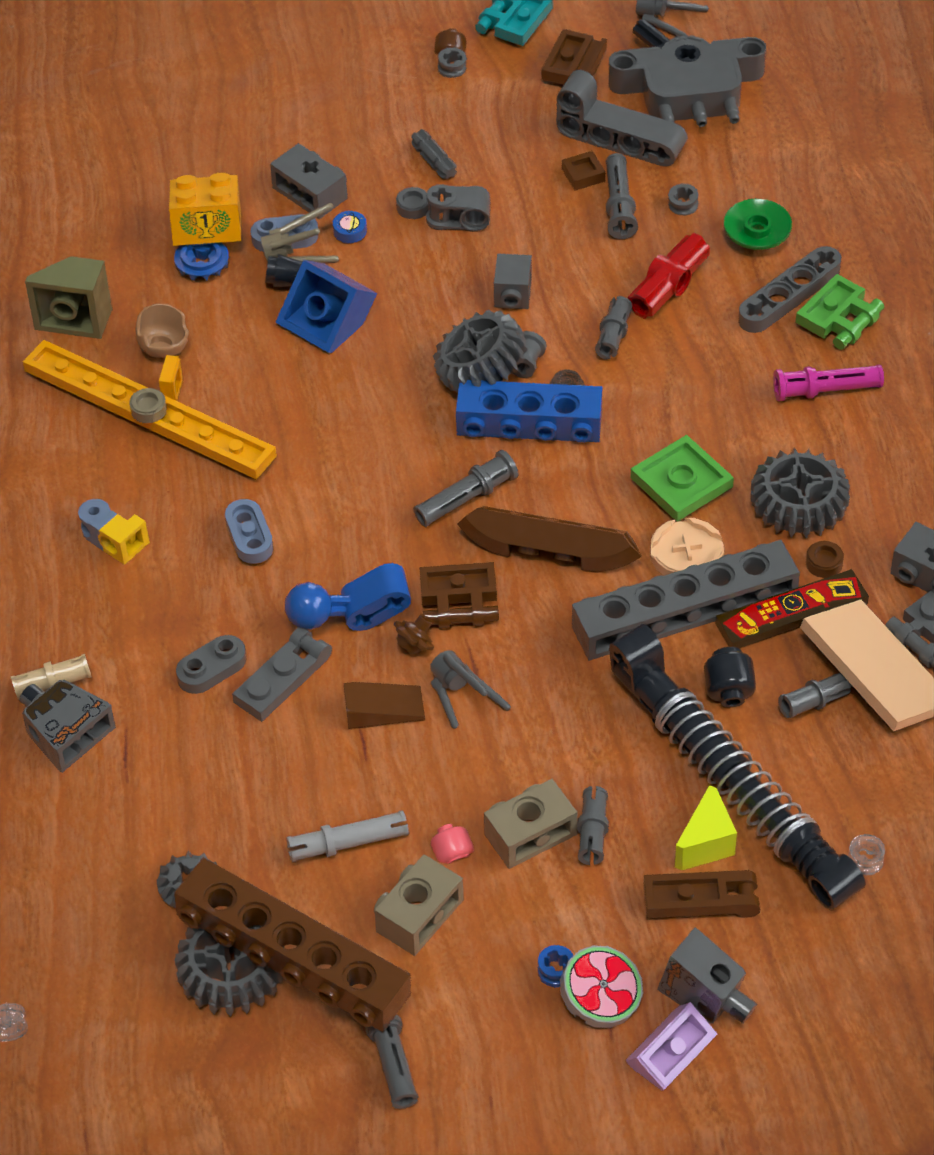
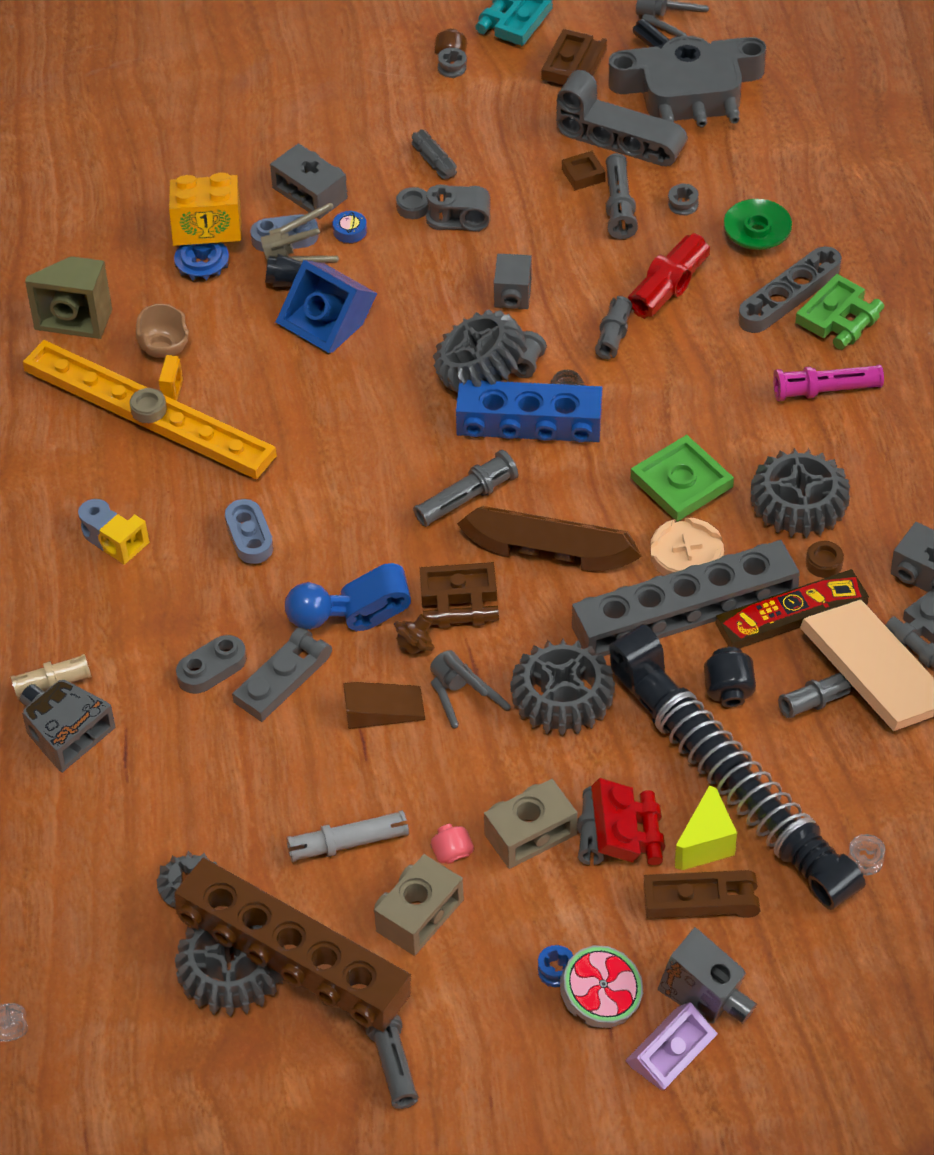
none -> dark grey gear [510,638,615,736]
none -> red plate [591,778,665,866]

